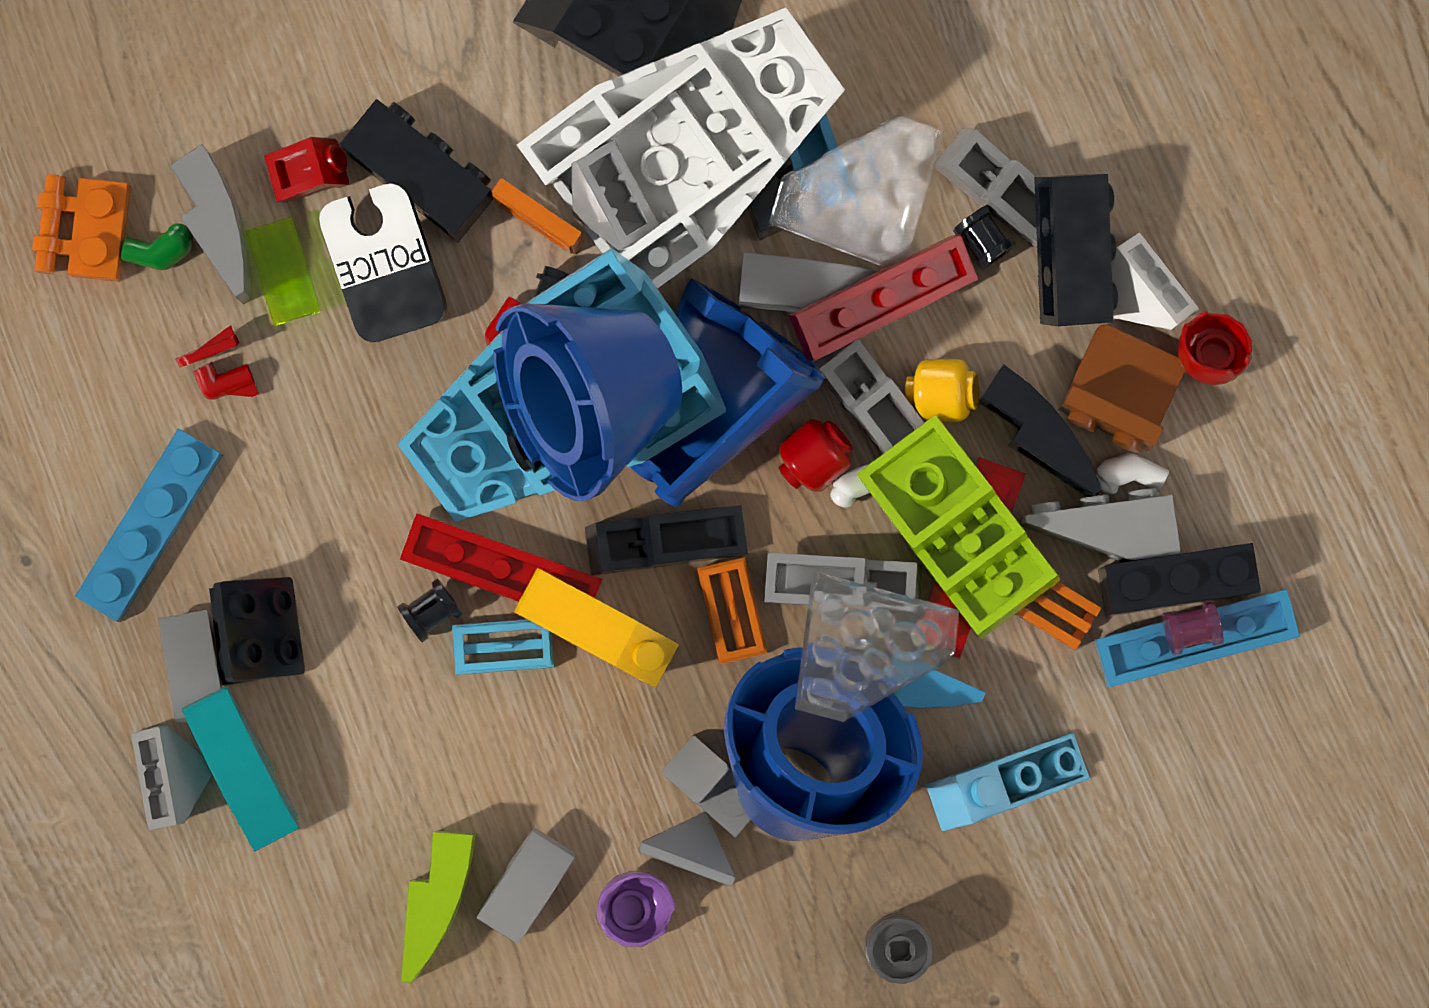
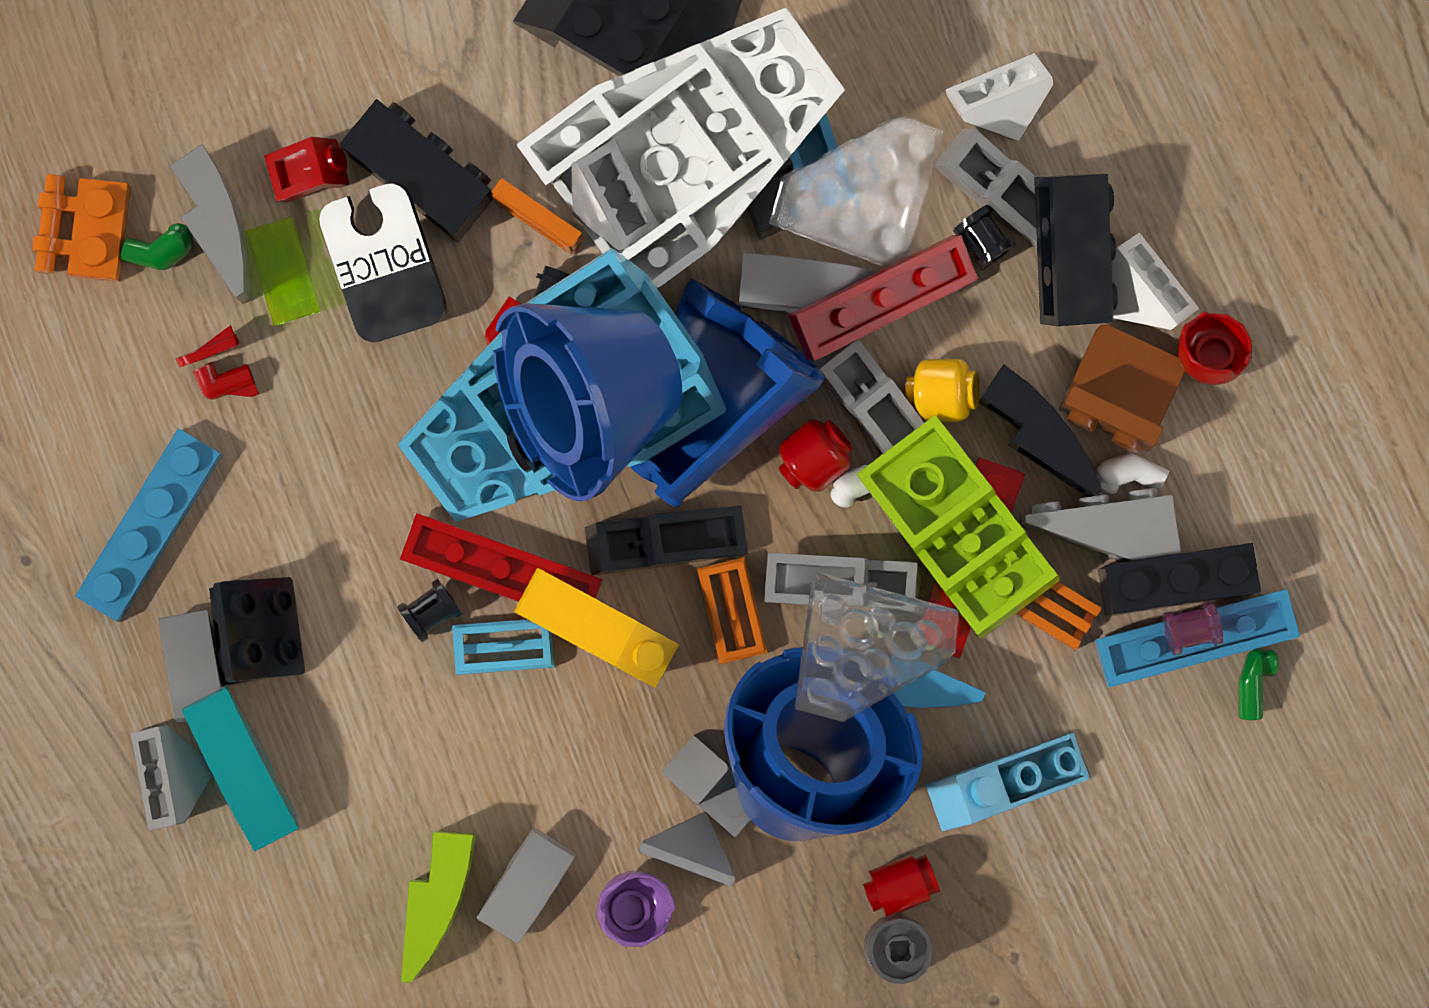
none -> red brick [863,854,940,918]
none -> white slope [946,53,1054,141]
none -> green arm [1238,648,1279,721]

